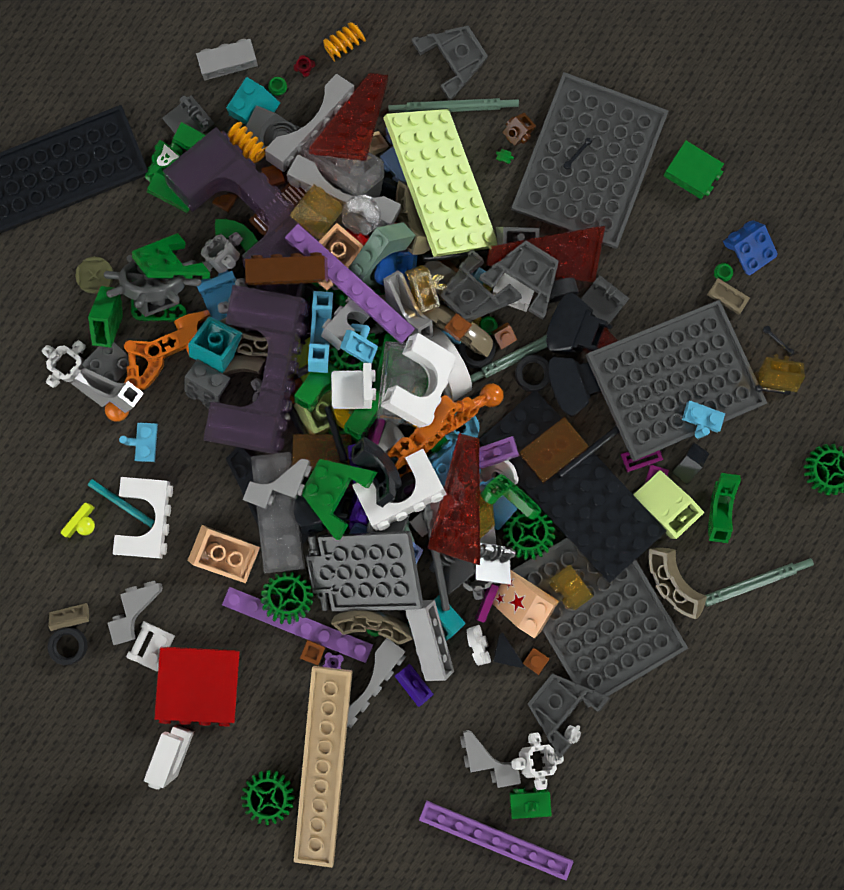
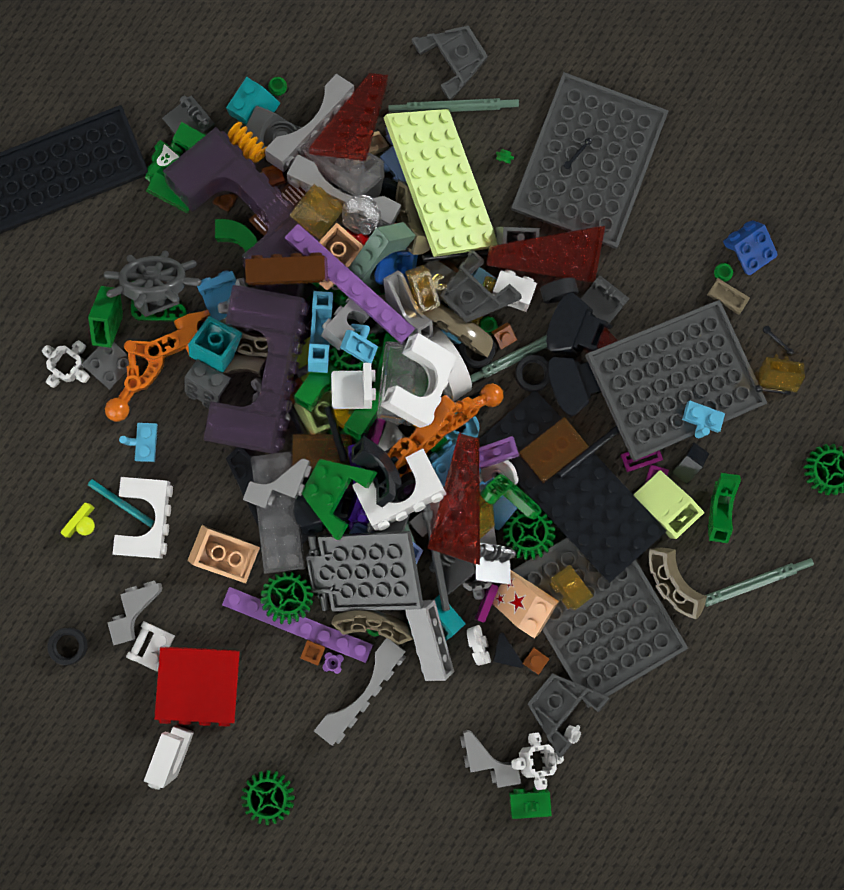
dark tan plate [48,603,89,631] -> none
light grey arch [71,368,143,413] -> none
olive tile [75,256,113,294] -> none
green wing [132,233,210,279] -> none
light grey brick [196,39,258,80] -> none
light grey piece [201,232,243,273] -> none
dark red plate [293,55,315,77] -> none
tan plate [294,666,352,868] -> none
light orange piece [323,22,366,62] -> none
dark purple plate [395,664,434,707] -> none
medium lavender plate [419,800,573,880] -> none
dark orange plate [444,313,472,342] -> none
dark grey wing [479,241,559,320] -> none
reddish brown brick [503,113,537,146] -> none
green brick [663,140,724,199] -> none

